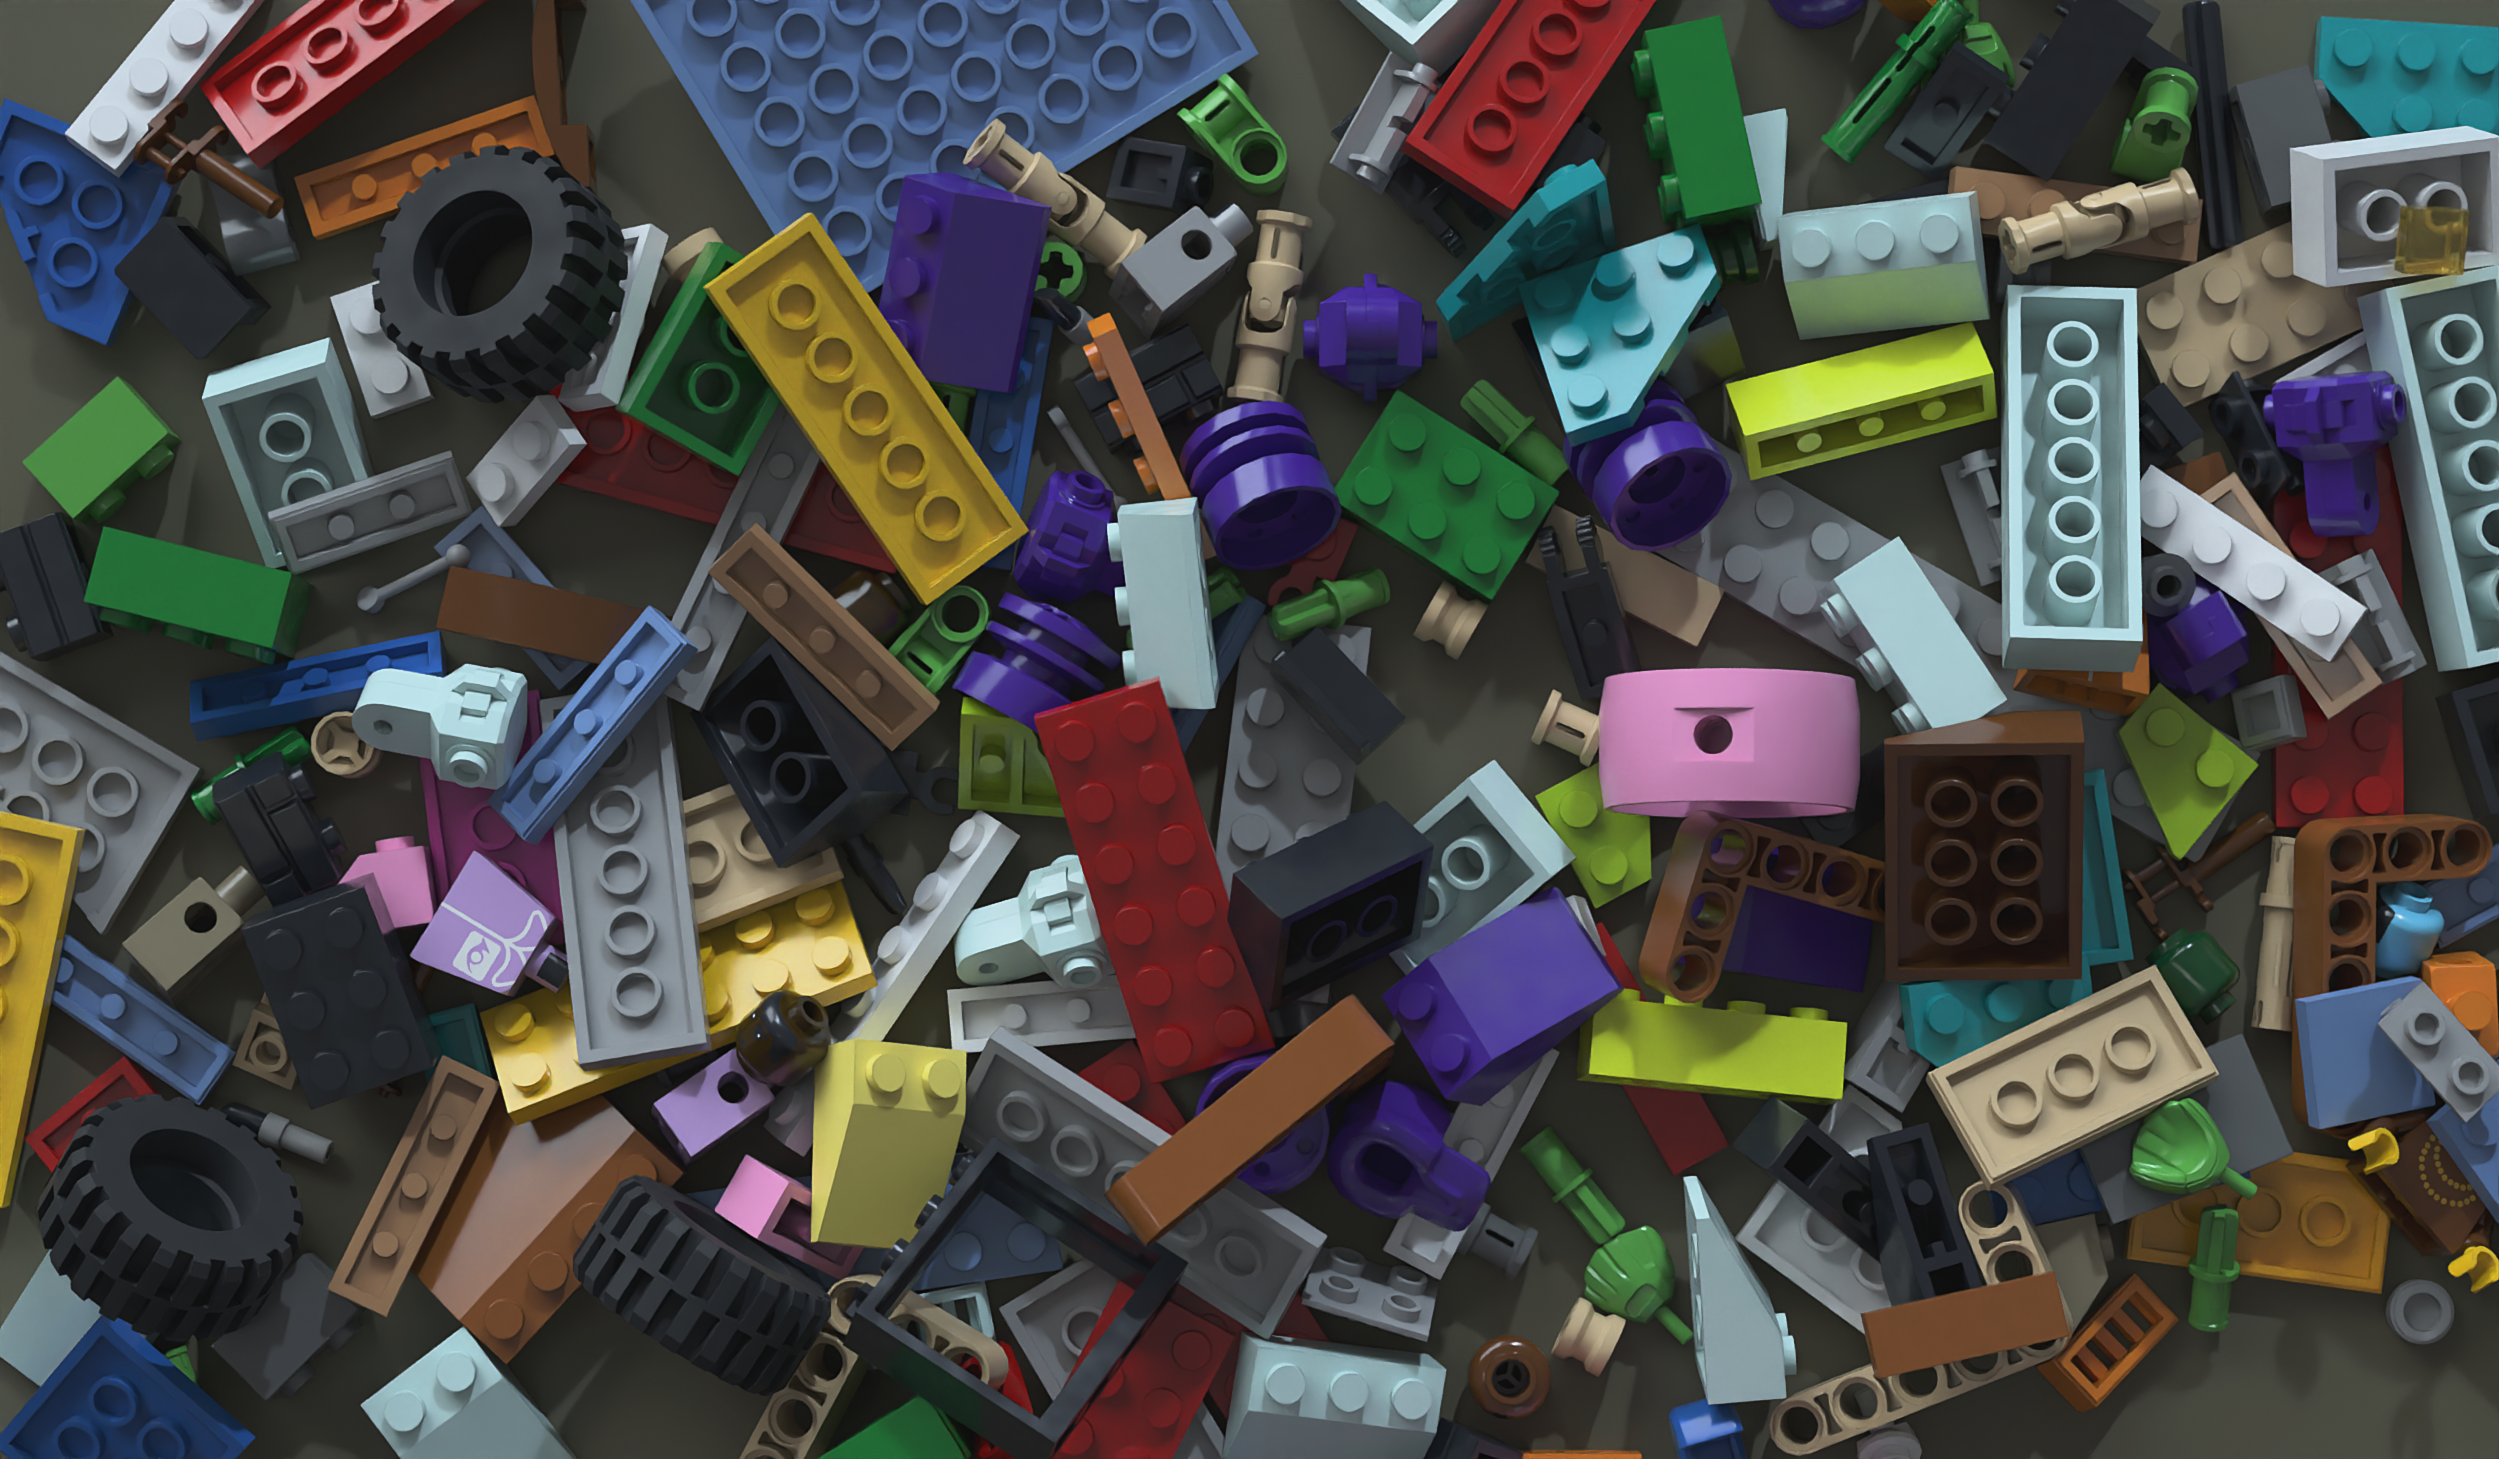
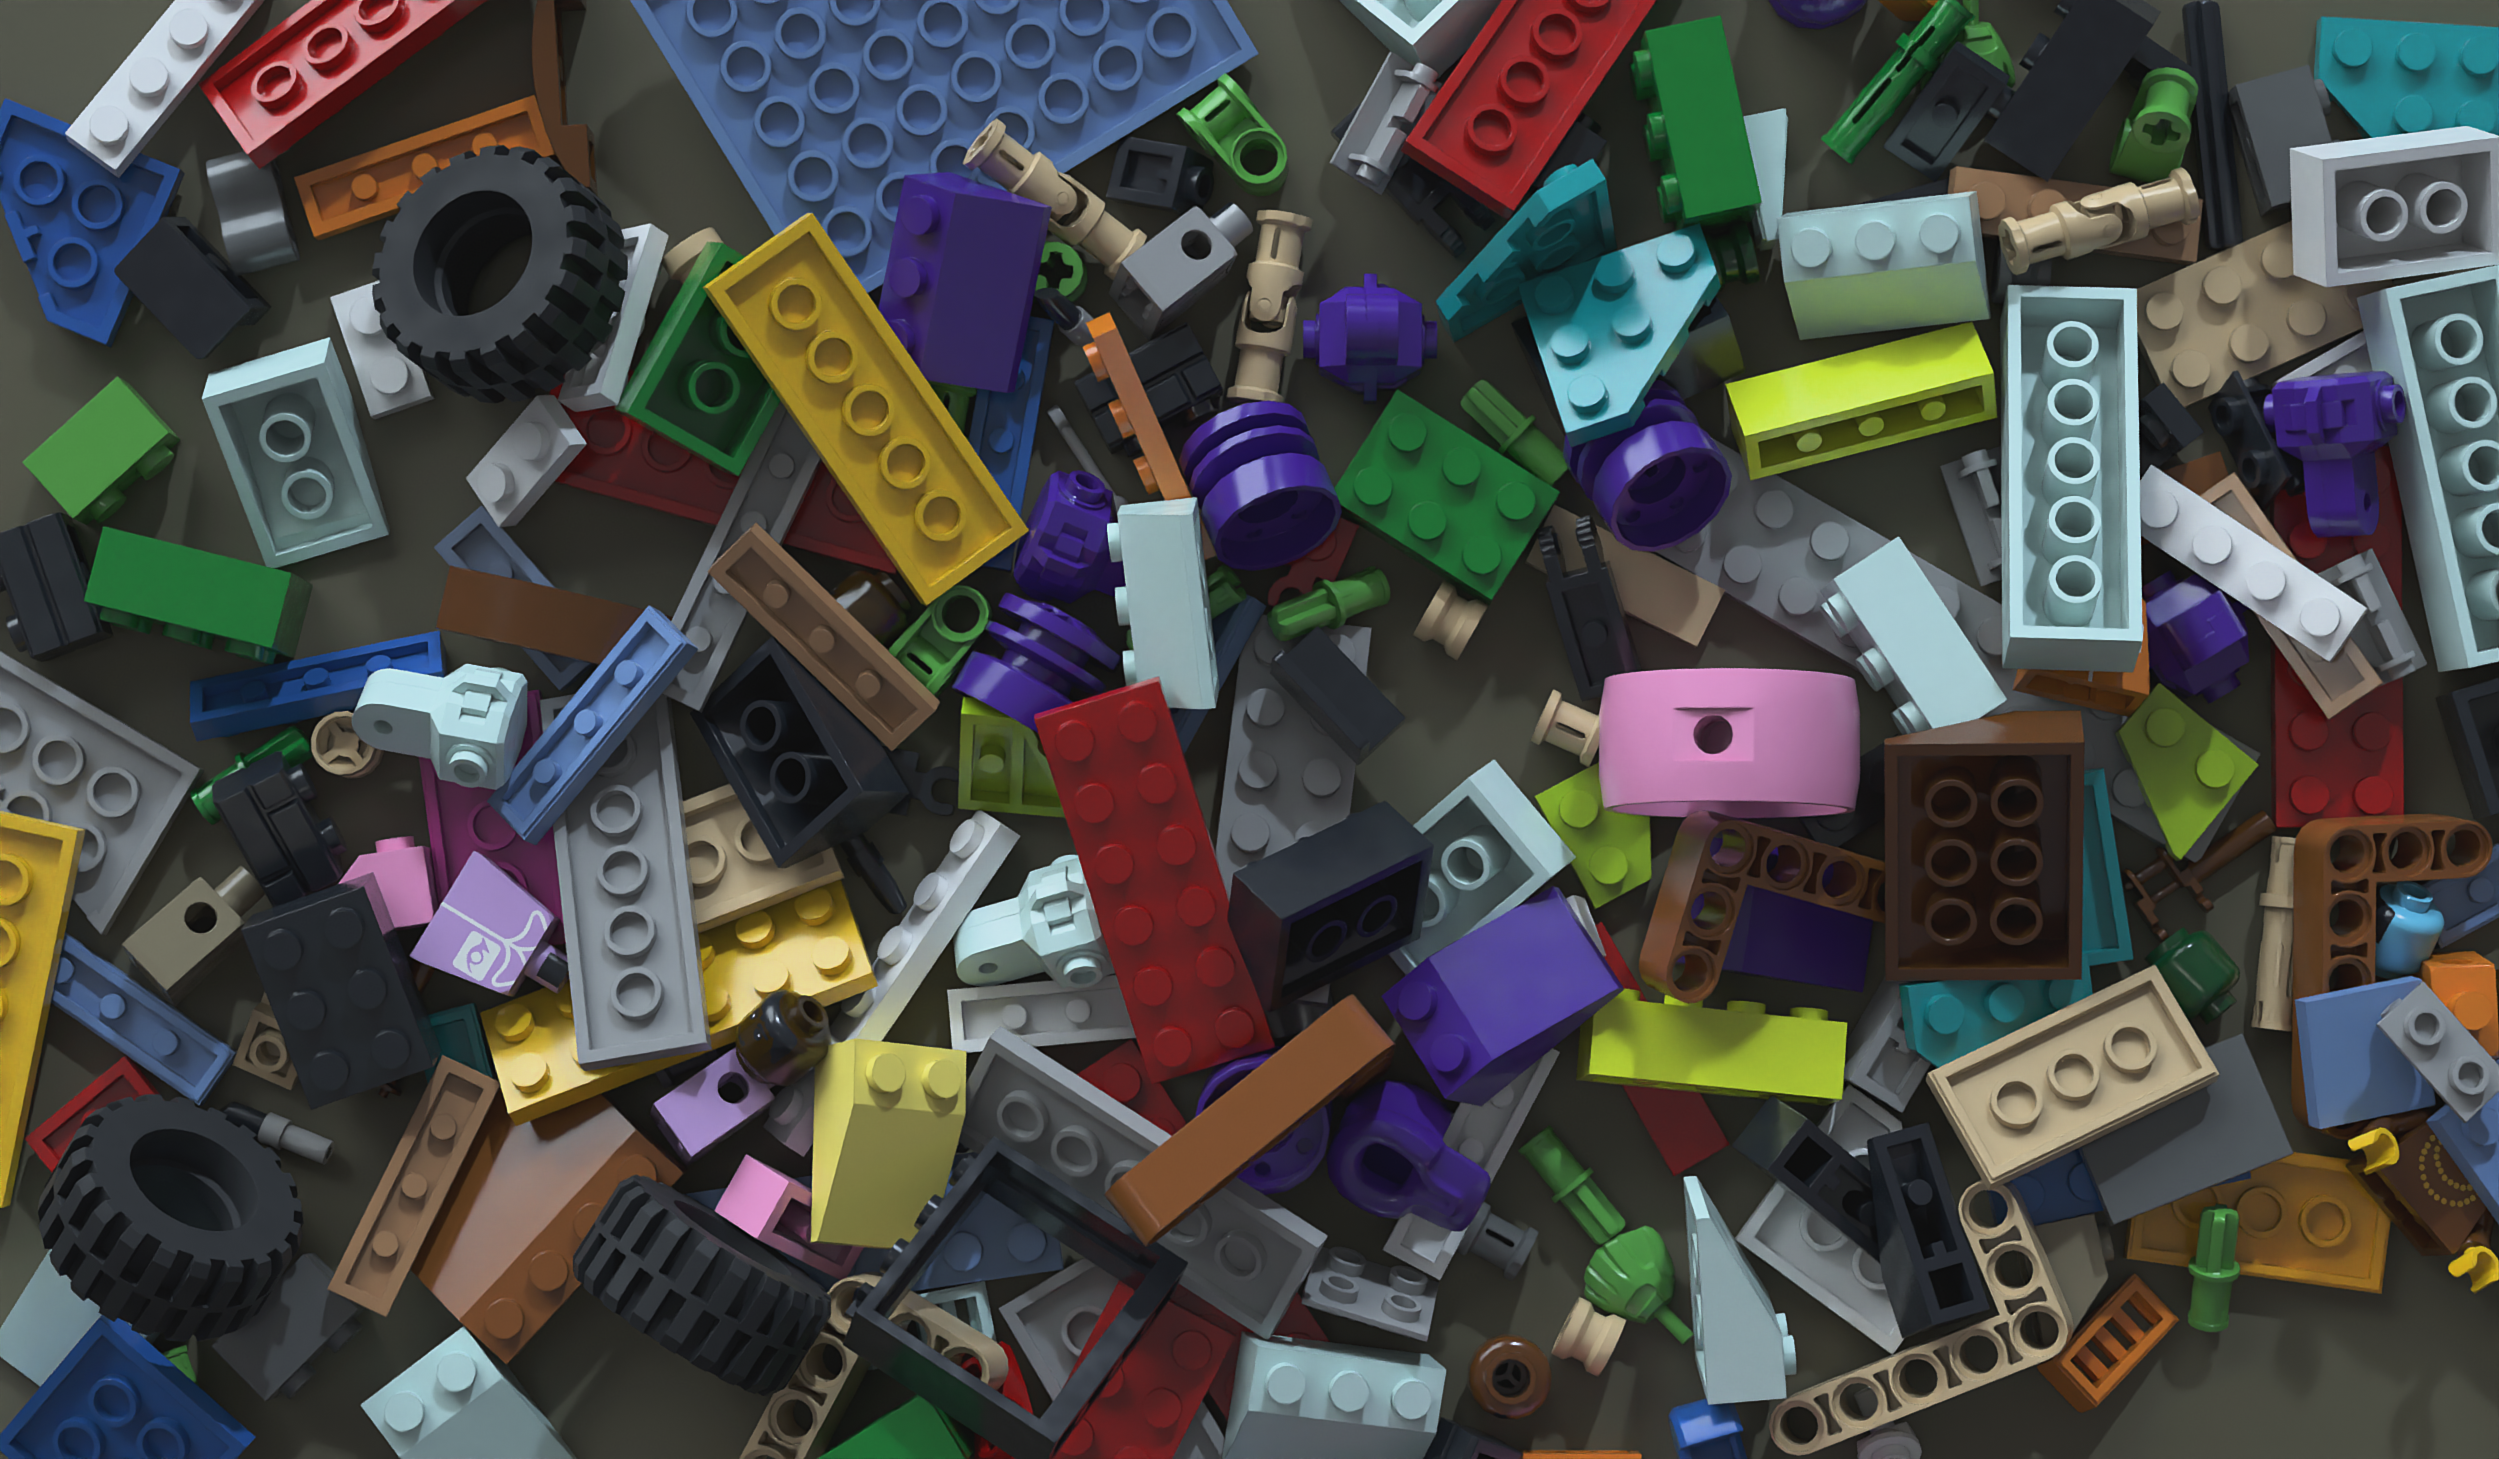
reddish brown piece [133,98,284,219] -> none
light grey tile [268,450,473,575] -> none
light grey hinge [357,544,471,614] -> none
dark orange tile [1860,1271,2069,1379] -> none
bright green piece [2129,1098,2258,1200] -> none
dark grey cone [2141,553,2196,617] -> none
light grey tile [2230,674,2307,752] -> none
light grey tile [2386,1279,2454,1344] -> none
clear yellow tile [2394,206,2470,275] -> none

